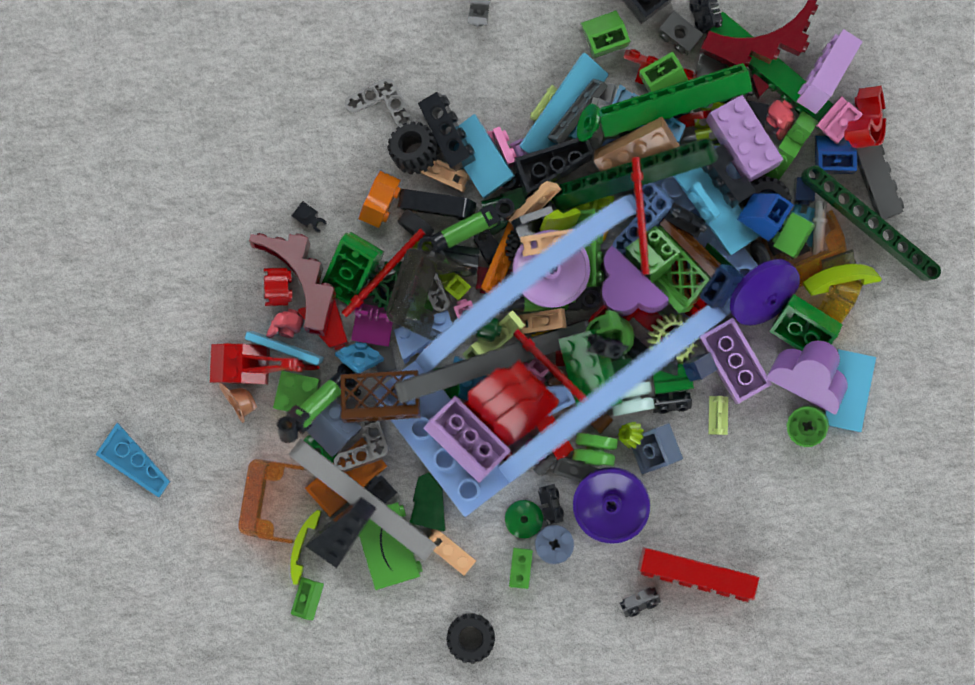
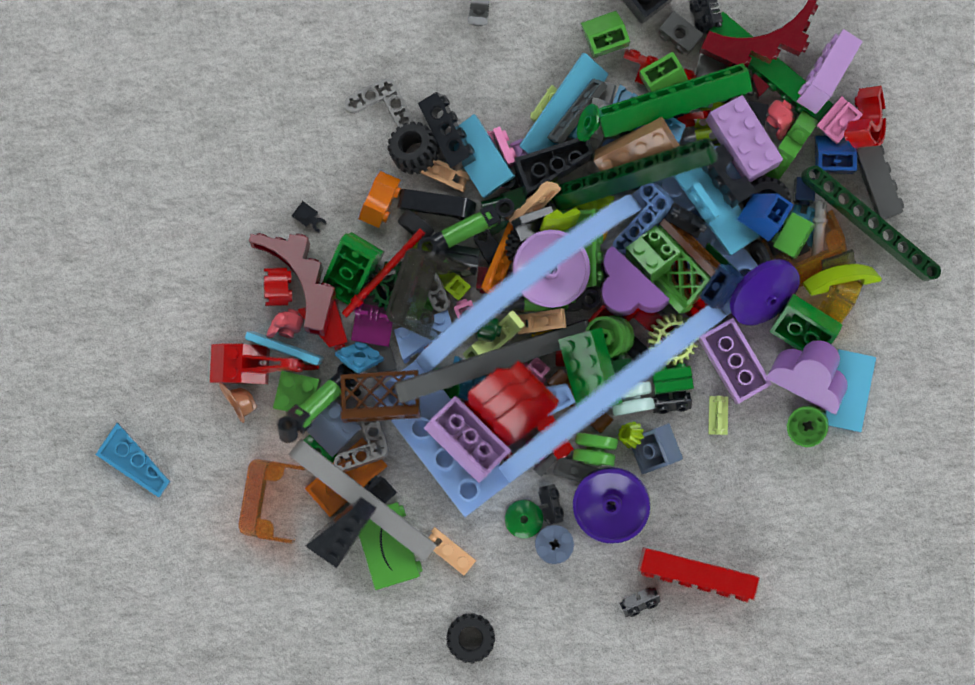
lime slope [290,510,322,585] -> none
bright green slope [291,577,324,620] -> none
dark green panel [409,472,446,531] -> none
bright green brick [509,547,533,589] -> none
red bar [513,329,587,402] -> none
light nougat plate [520,229,573,256] -> none
black hinge [586,333,628,359] -> none
bright green panel [596,310,623,336] -> none
red bar [631,157,650,275] -> none
black slope [658,356,678,375] -> none
dark blue brick [682,352,718,382] -> none

